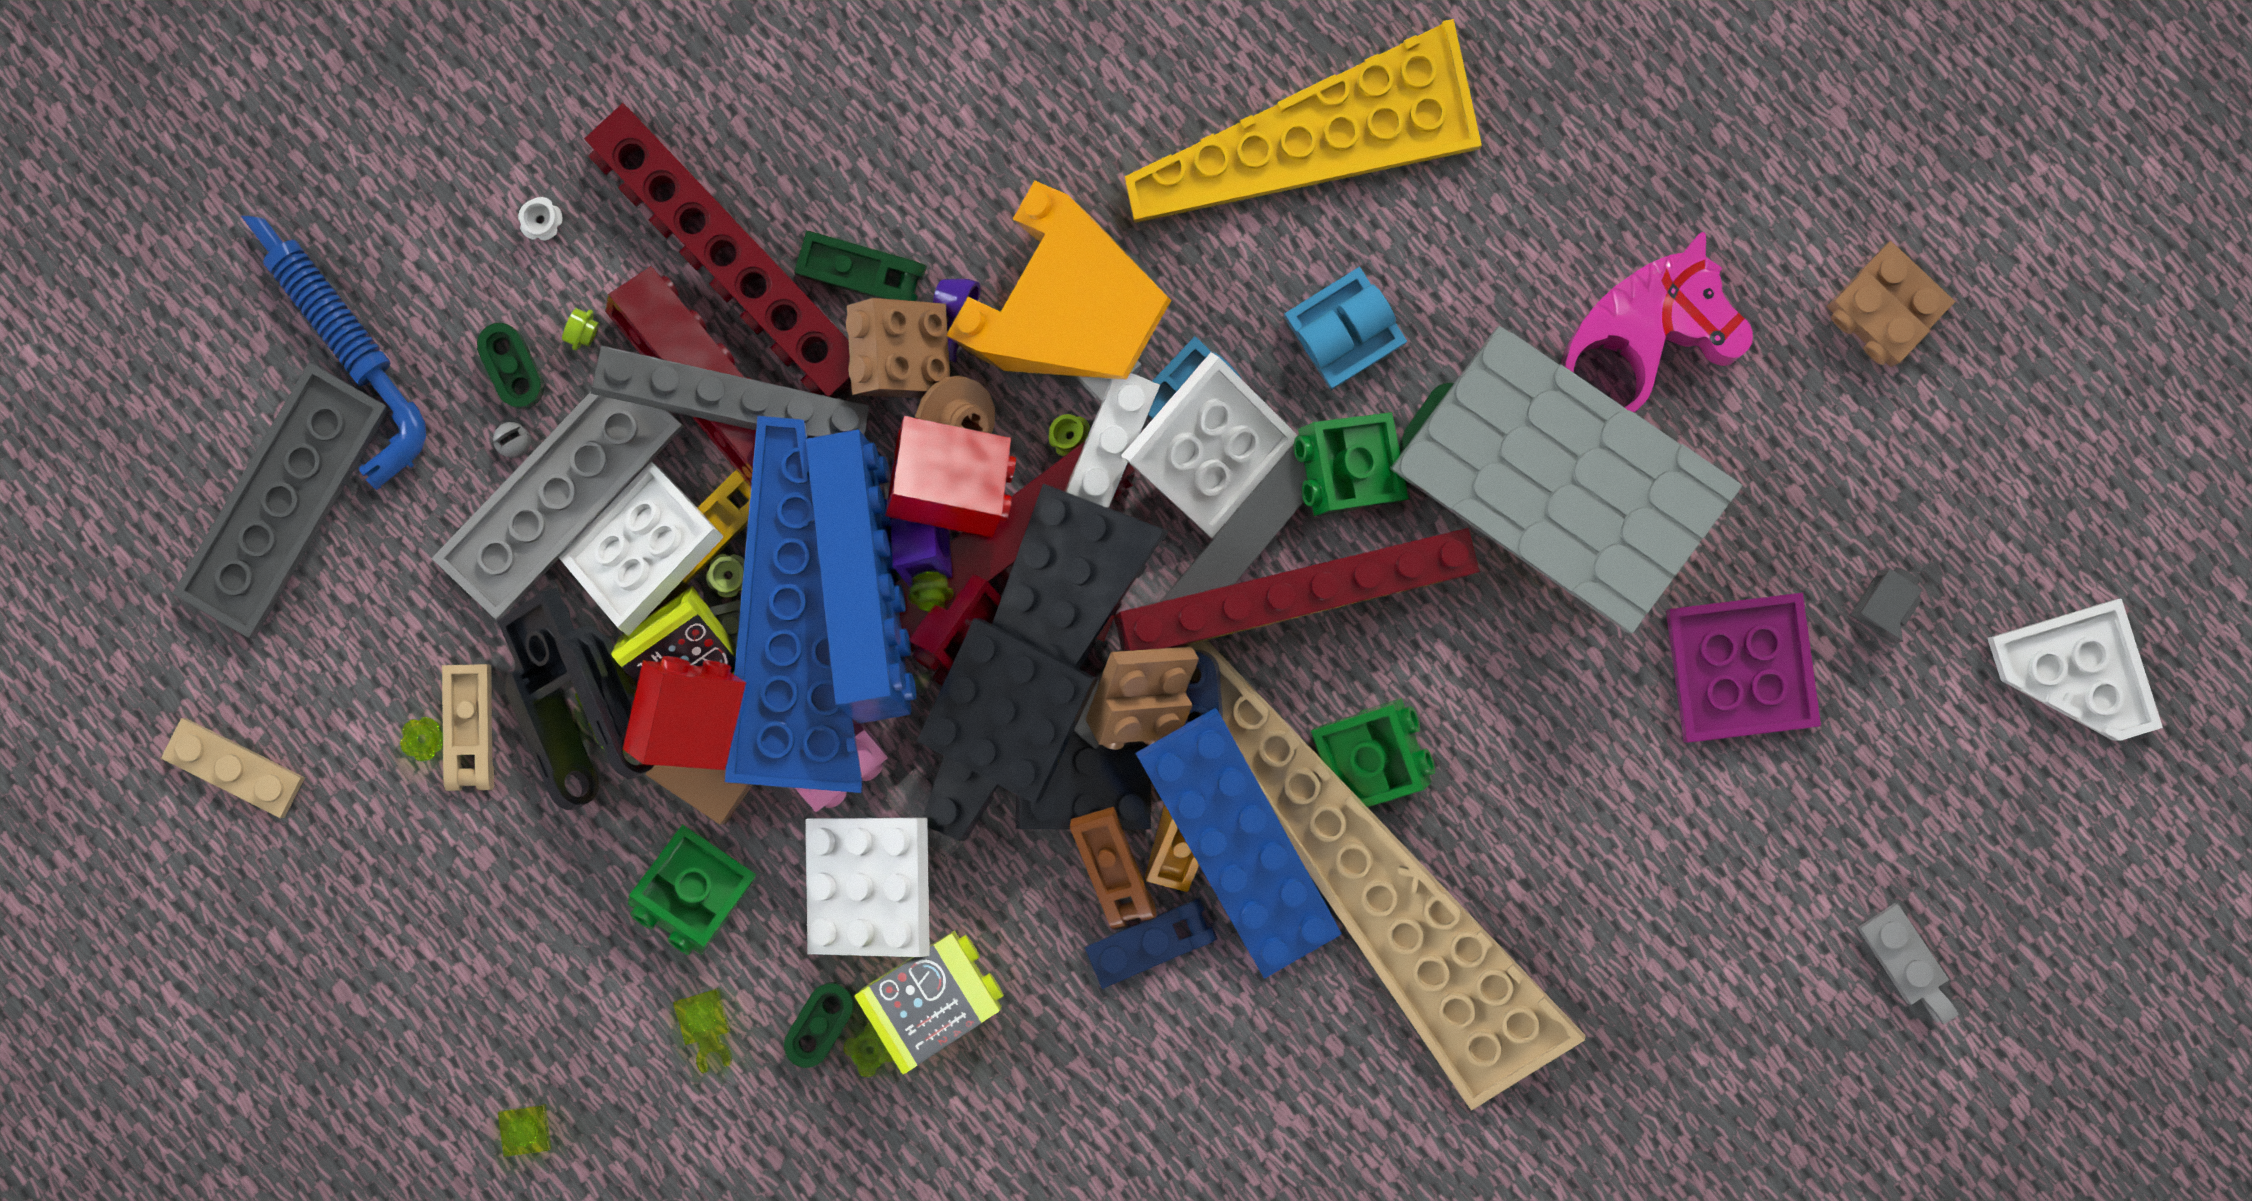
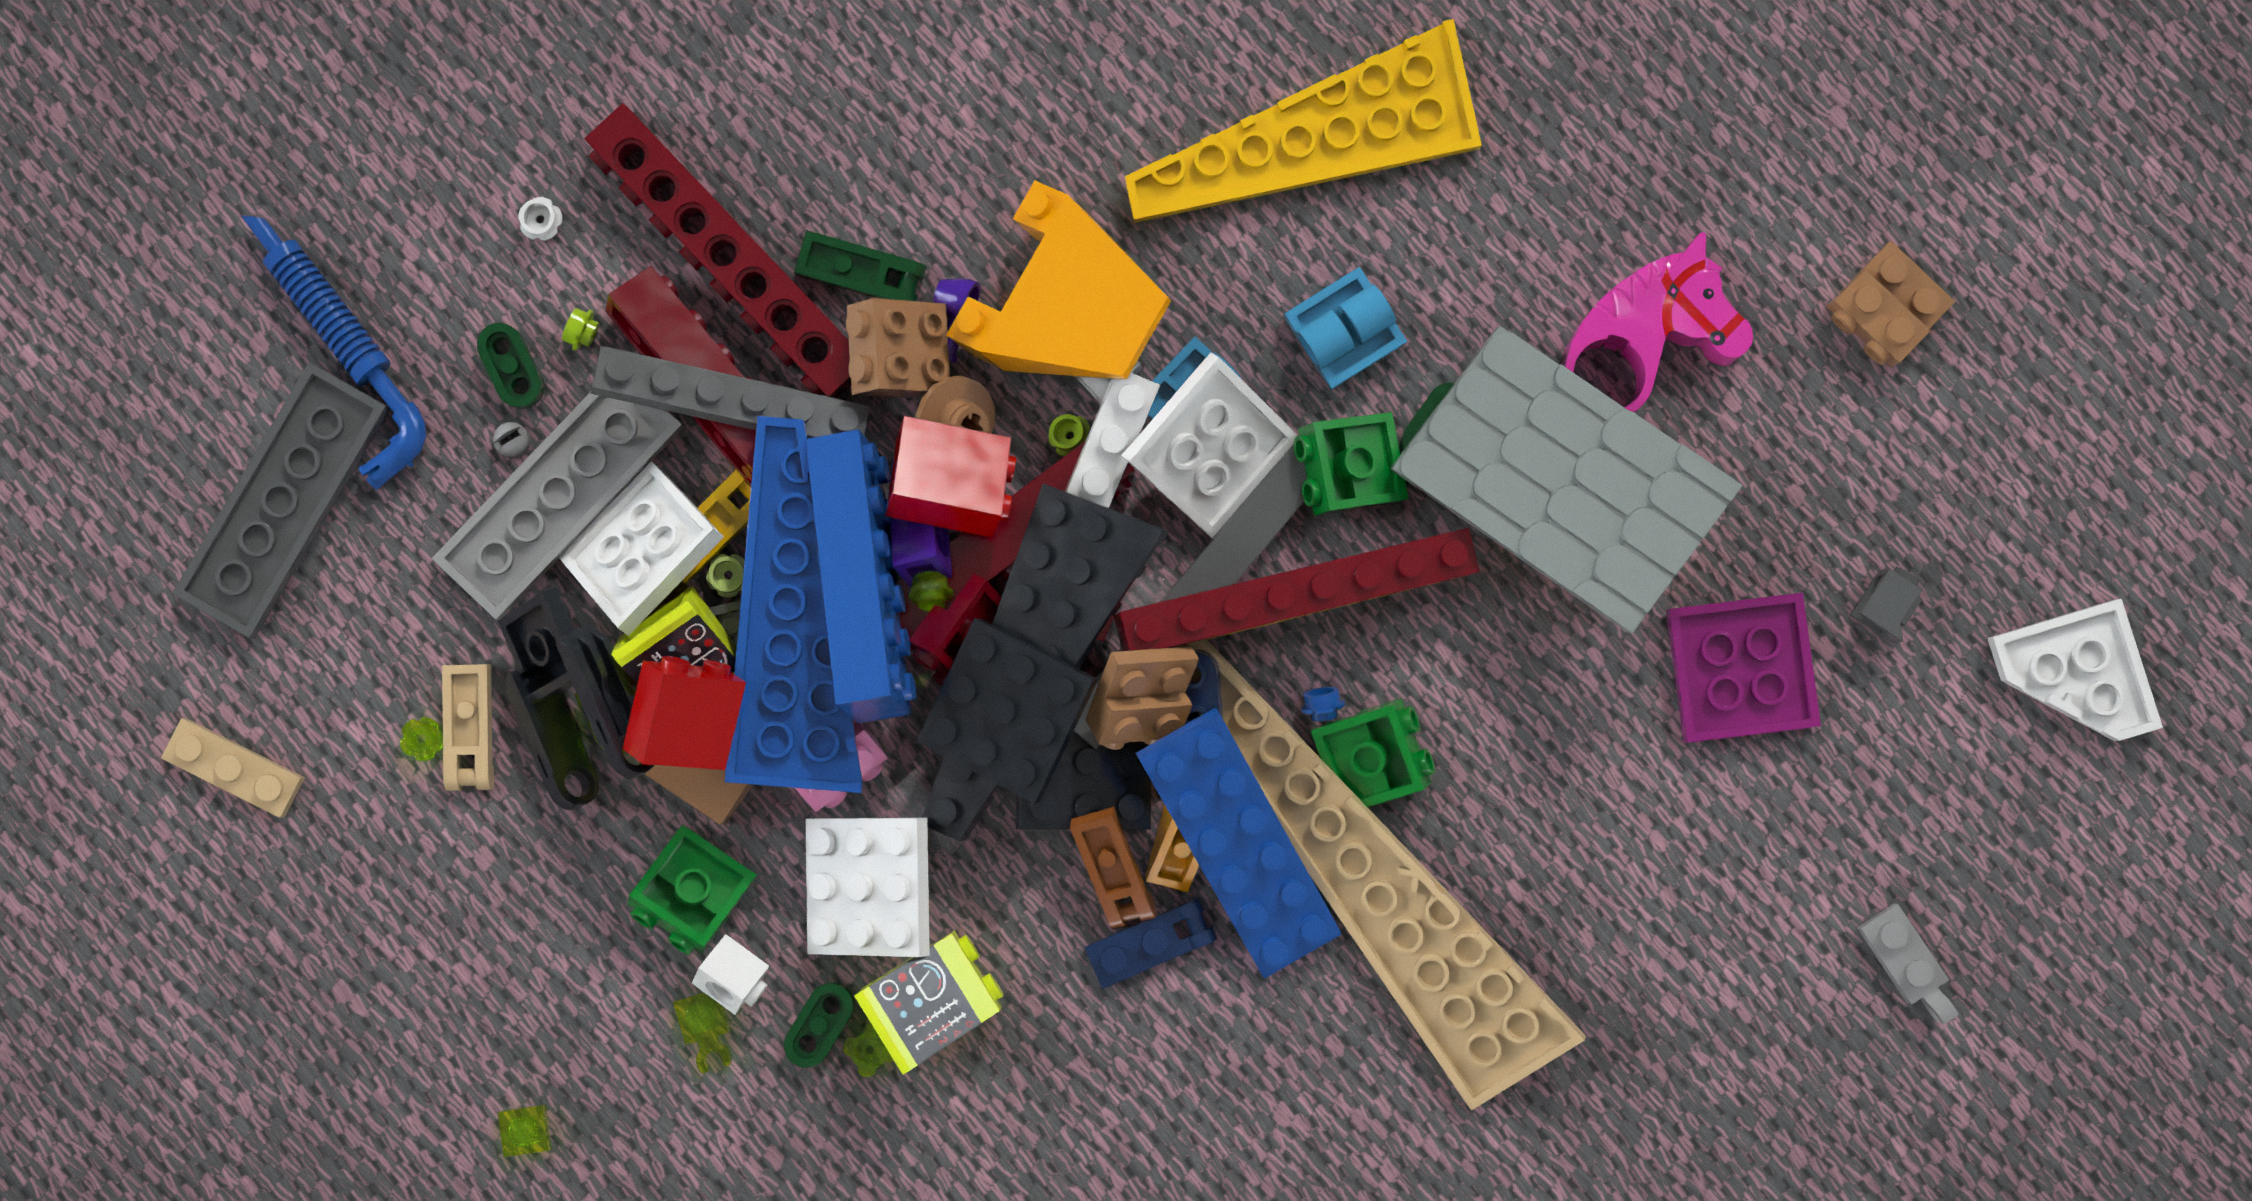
none -> white brick [692,934,769,1015]
none -> blue plate [1301,687,1345,721]

